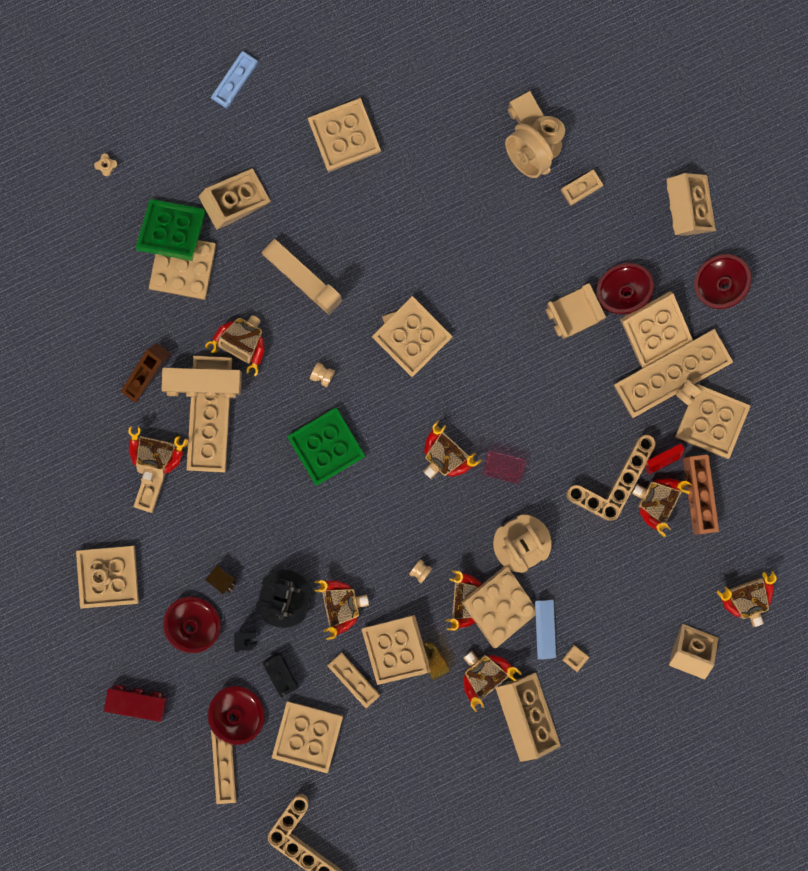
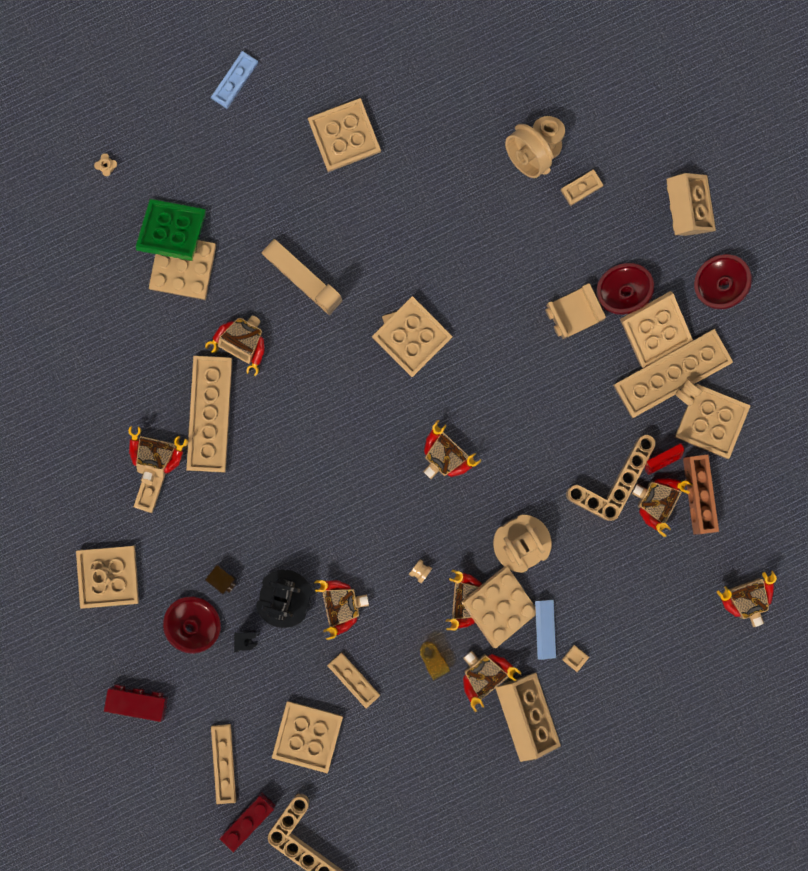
reddish brown slope [120,343,172,403] -> none
tan brick [162,368,242,398] -> none
tan slope [199,168,271,230] -> none
dark red dish [207,686,264,745] -> none
black hinge [262,653,299,698] -> none
green plate [287,408,365,486] -> none
tan wheel [310,362,335,387] -> none
tan plate [362,615,431,685] -> none
clear pink hinge [482,450,526,484] -> none
tan brick [508,91,544,128] -> none
tan slope [669,624,718,680] -> none
none -> dark red brick [220,792,276,853]

